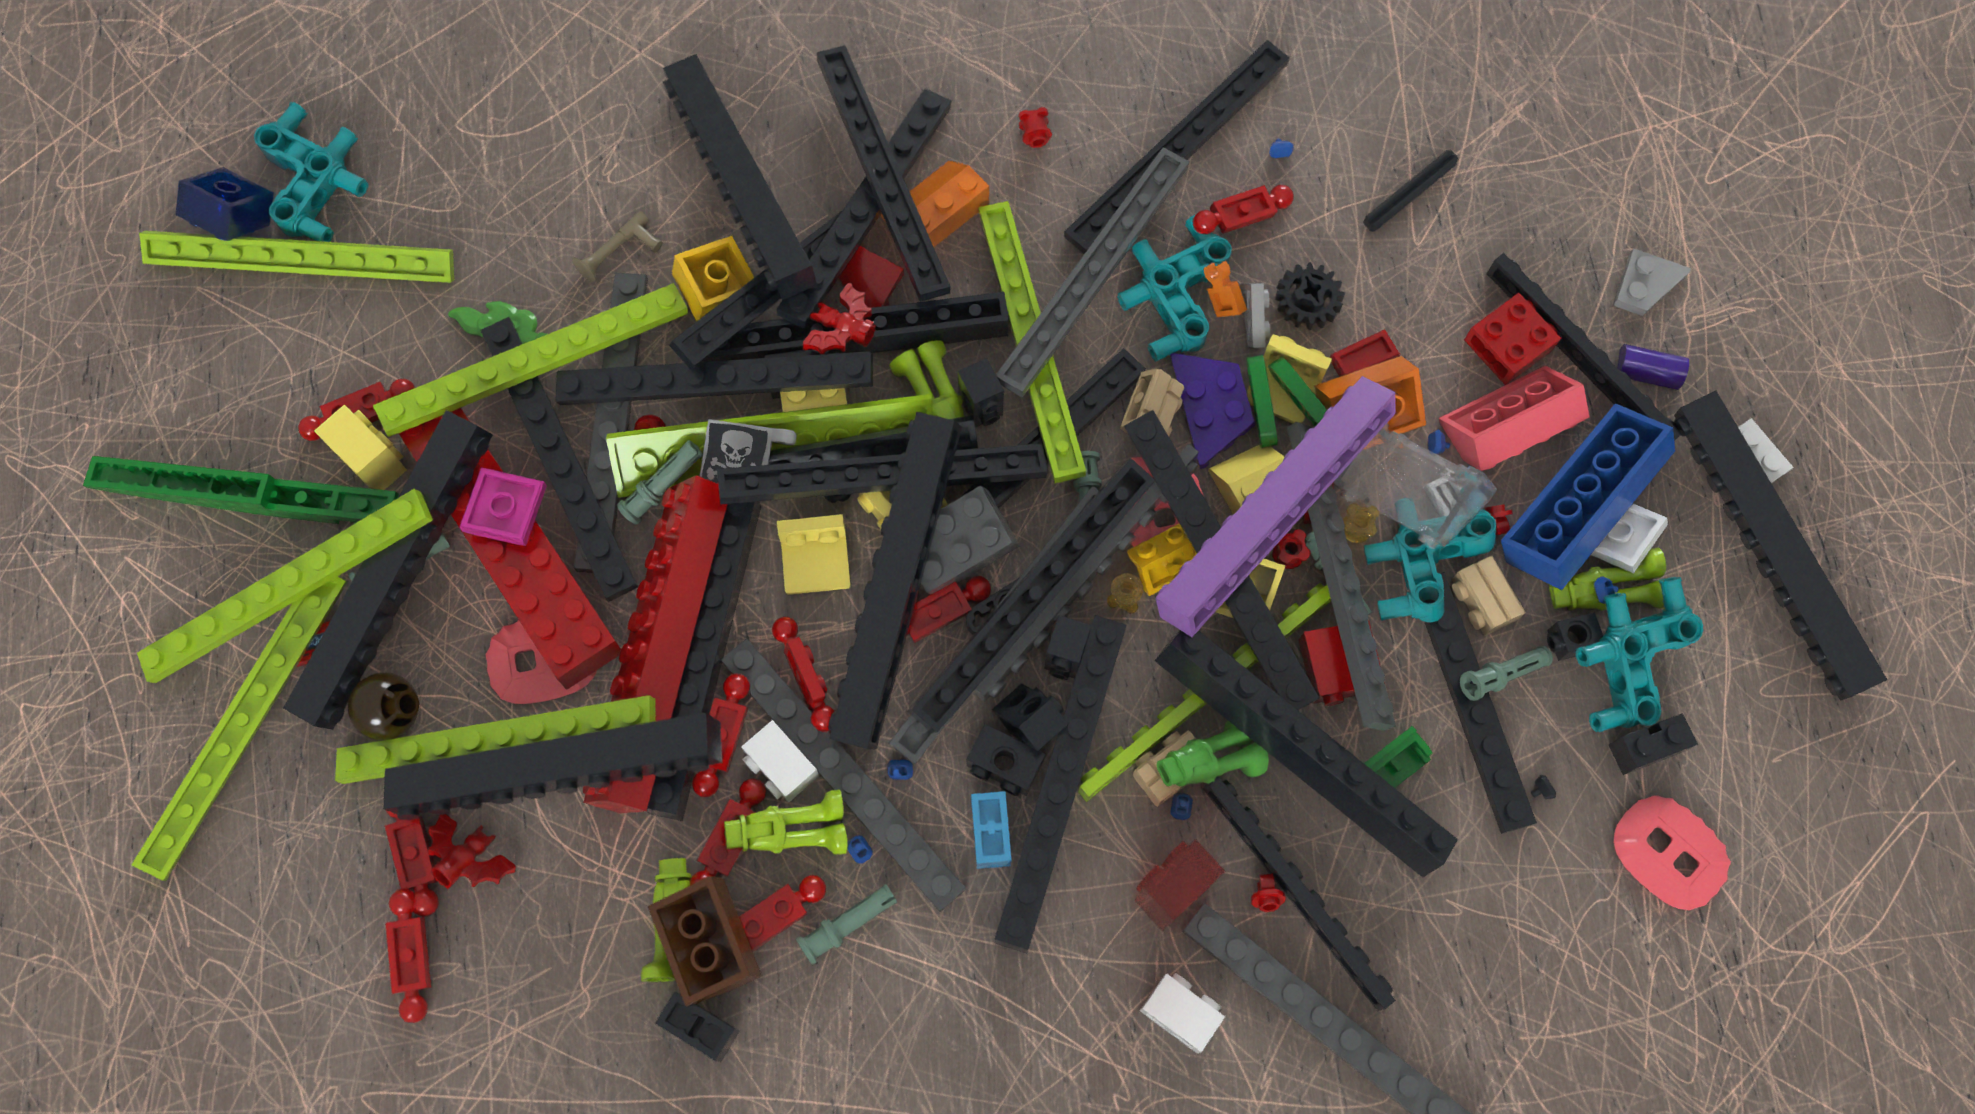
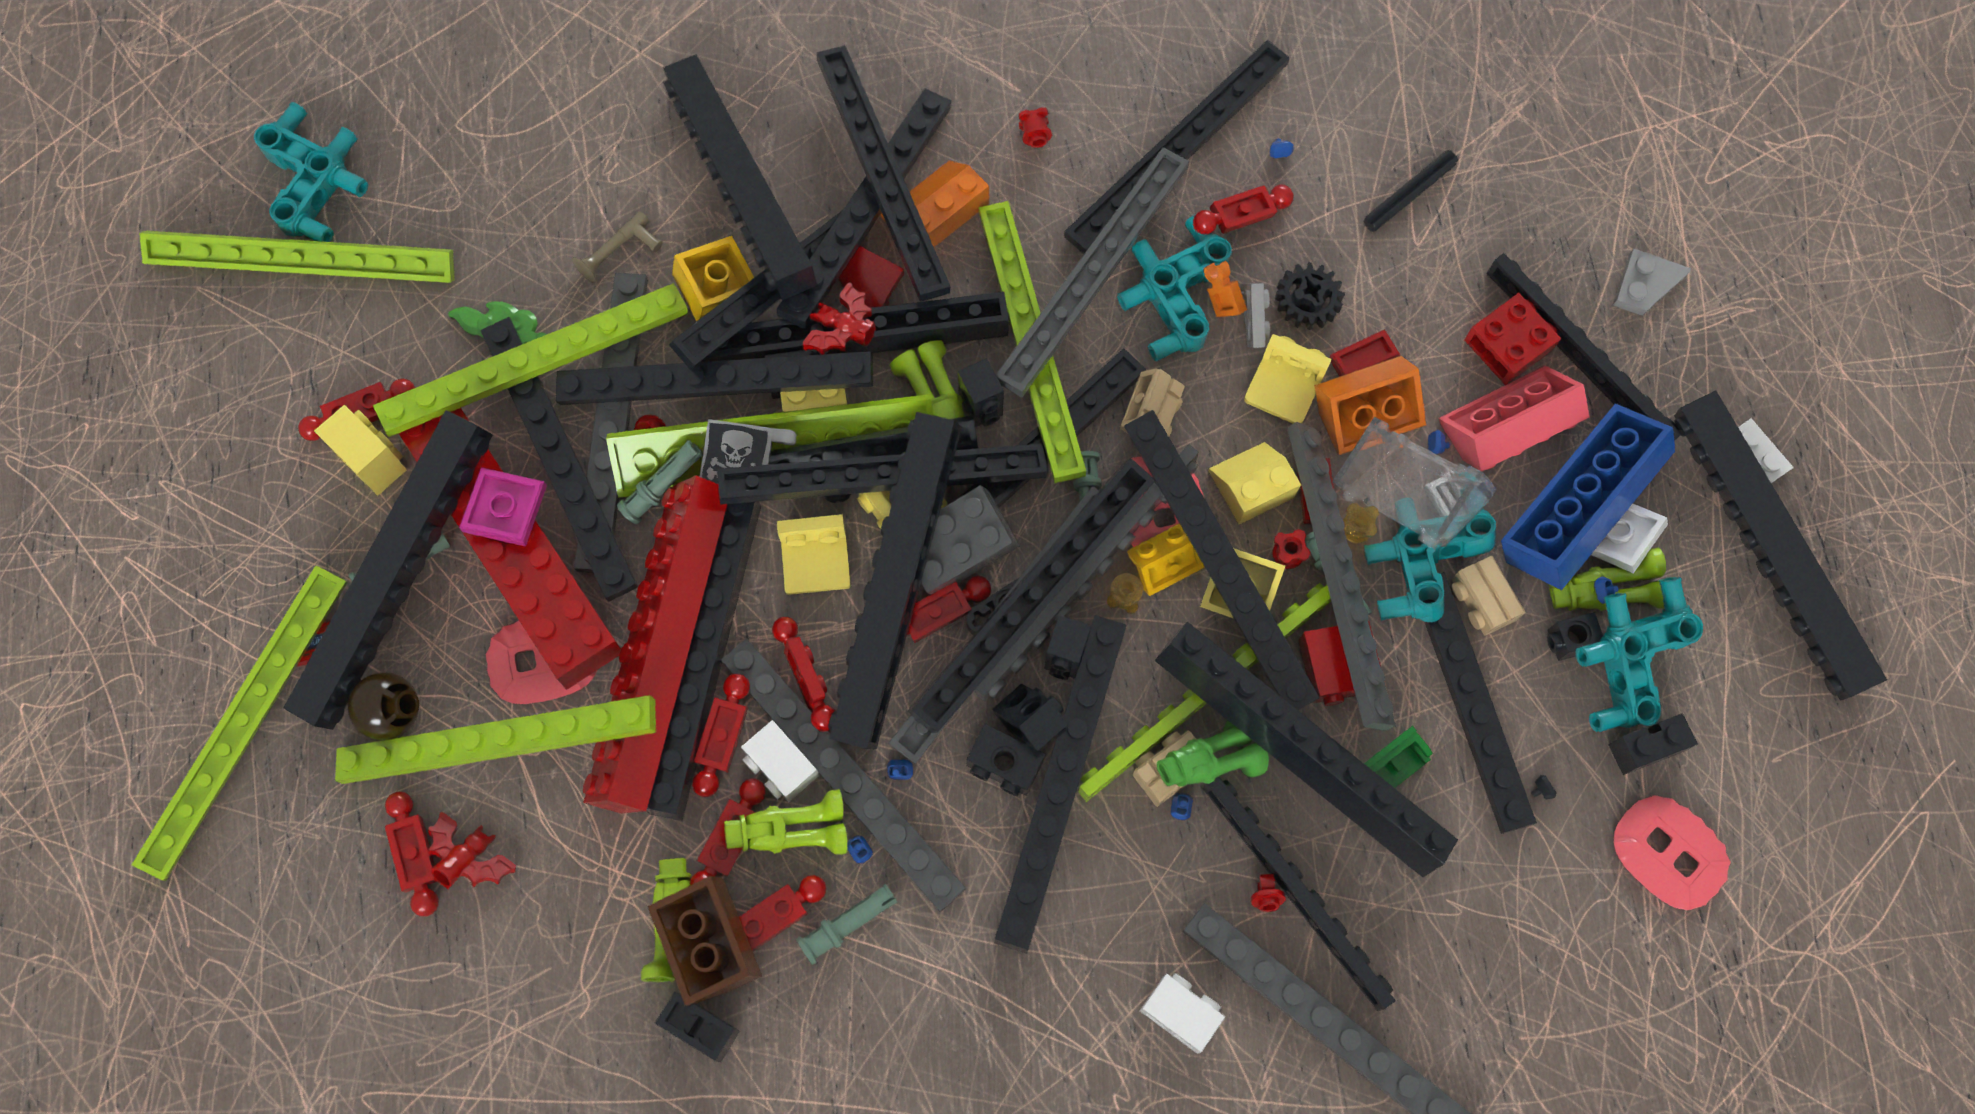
green slope [83,456,400,524] -> none
lime plate [137,489,433,683] -> none
clear blue brick [175,167,274,241] -> none
black brick [383,713,722,820] -> none
red plate [385,888,431,1023] -> none
dark azure hinge [971,791,1012,869] -> none
clear red brick [1134,839,1225,931] -> none
medium lavender brick [1156,376,1396,637] -> none
dark purple wing [1170,353,1255,469] -> none
green beam [1246,355,1278,448] -> none
green beam [1268,356,1327,427] -> none
sand green pin [1460,646,1553,701] -> none
red plate [1485,504,1513,535] -> none
dark purple brick [1617,344,1689,390] -> none

